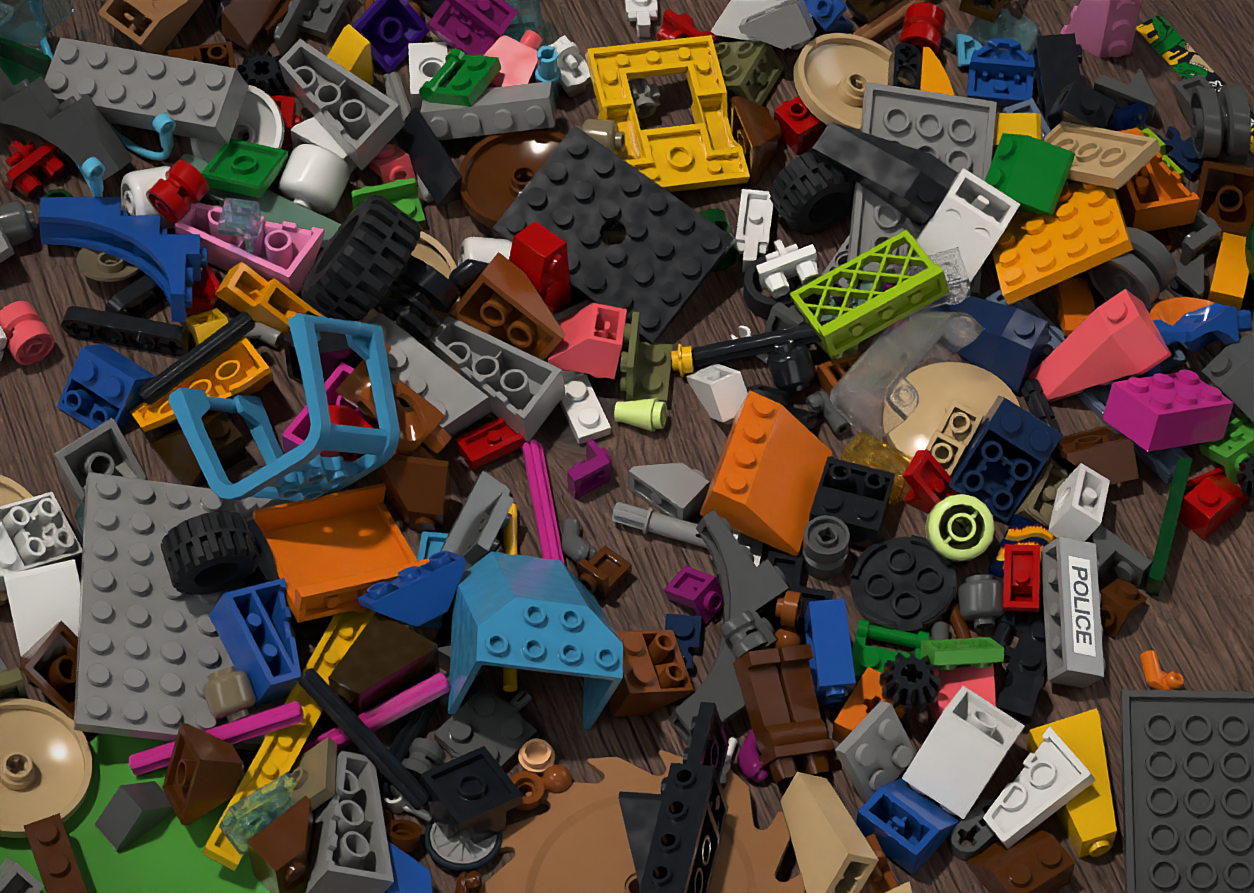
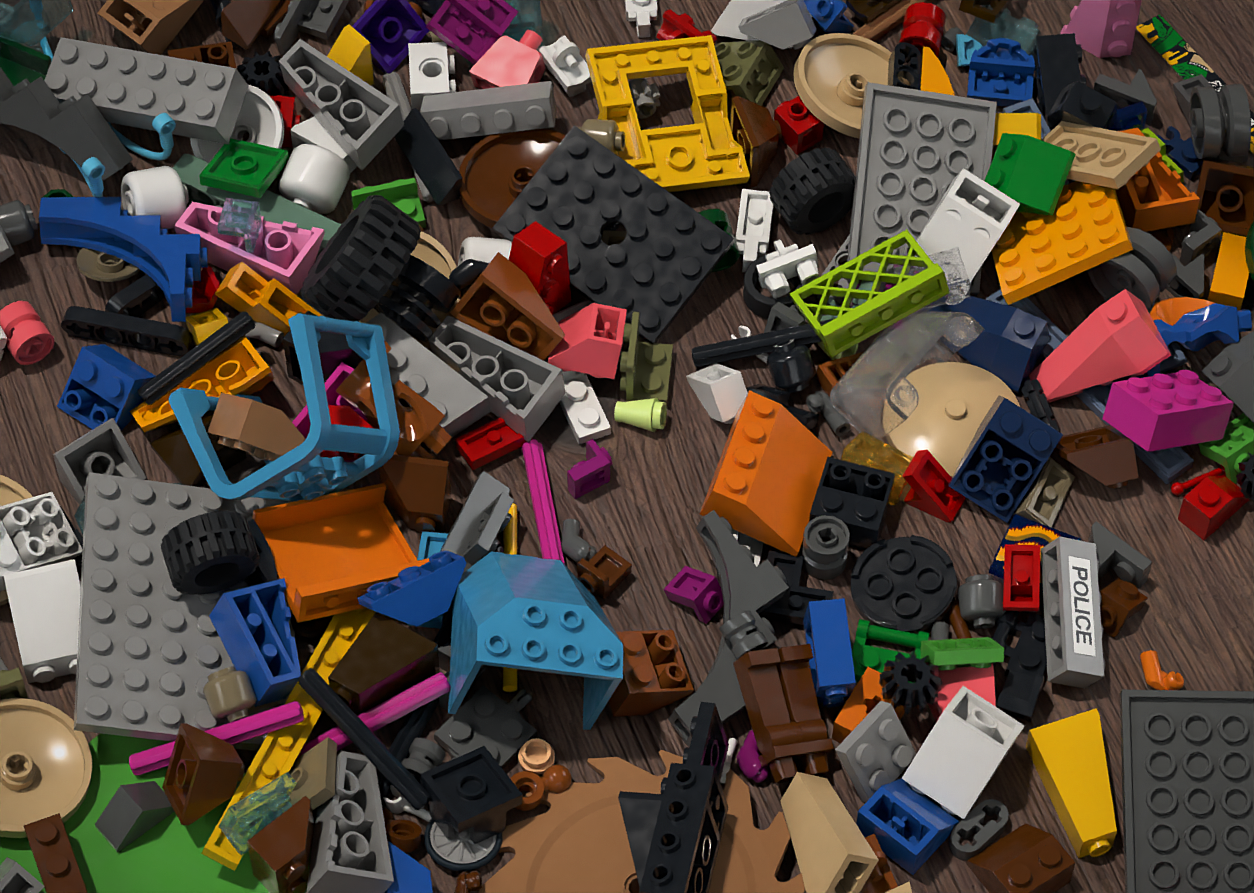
red hips [4,141,65,198] -> none
reddish brown slope [20,621,78,720] -> none
red wheel [146,159,210,223] -> none
coral bracket [368,143,417,184] -> none
green plate [419,48,502,107] -> none
medium azure pin [535,46,561,100] -> none
light grey axle [612,502,709,550] -> none
light grey slope [629,463,710,521] -> none
dark blue plate [665,614,702,676] -> none
yellow plate [671,343,694,377] -> none
dark orange plate [773,590,802,649] -> none
black wedge [811,122,957,227] -> none
tan slope [925,400,984,477] -> none
yellowish green head [925,494,995,563] -> none
white wing [983,726,1096,849] -> none
white brick [1048,463,1110,541] -> none
orange slope [1052,278,1095,336] -> none
dark green tile [1145,457,1192,596] -> none
none -> medium nougat slope [207,393,306,461]

